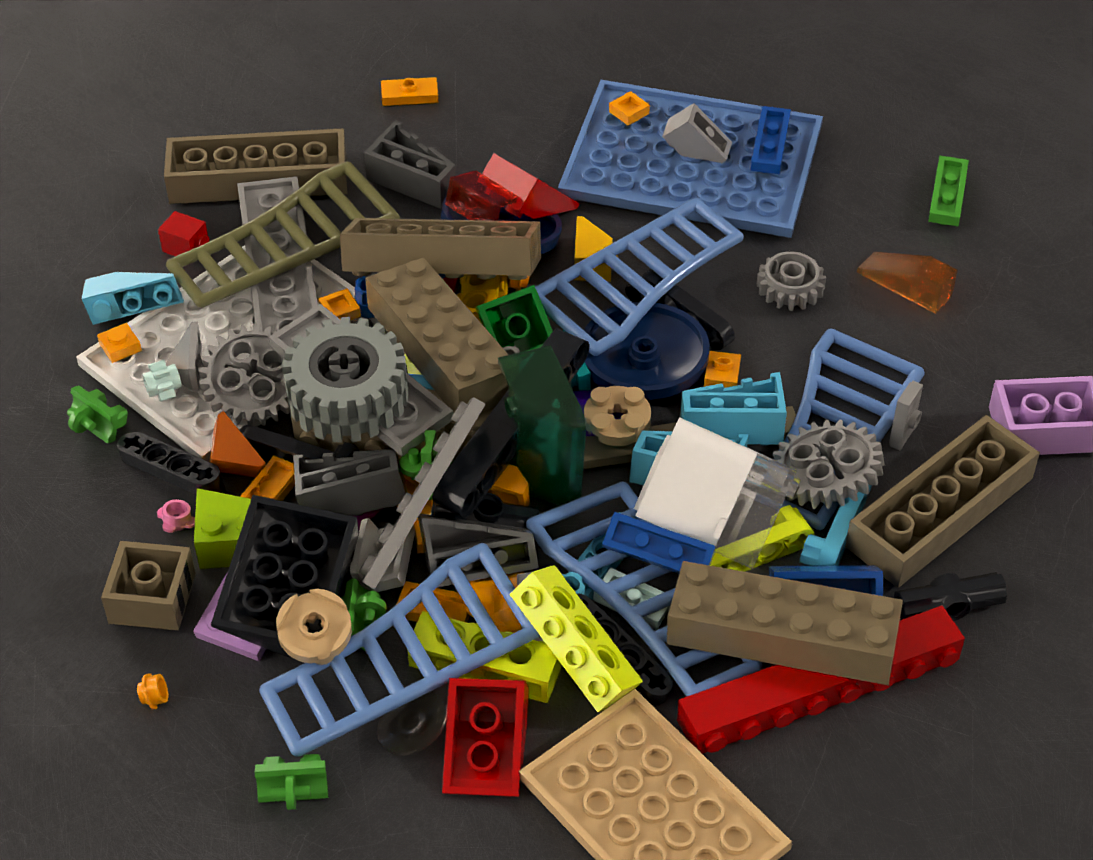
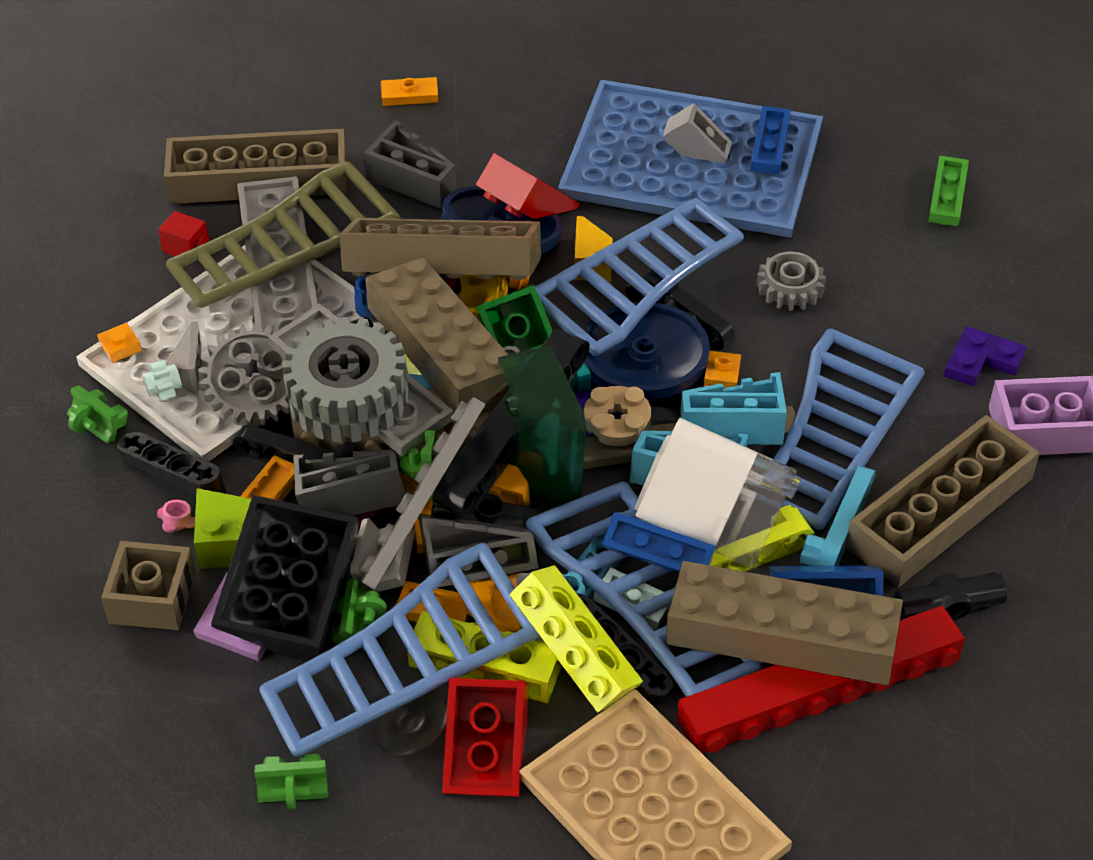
medium azure slope [81,272,184,325] -> none
light orange plate [137,673,168,709] -> none
orange slope [209,411,266,478] -> none
tan plate [276,589,352,665] -> none
light orange plate [318,288,361,321] -> none
clear red panel [445,171,518,221] -> none
light orange plate [609,91,650,126] -> none
light grey gear [771,420,885,509] -> none
clear orange slope [857,252,958,313] -> none
light grey plate [889,380,923,451] -> none
none -> dark purple plate [943,326,1027,386]

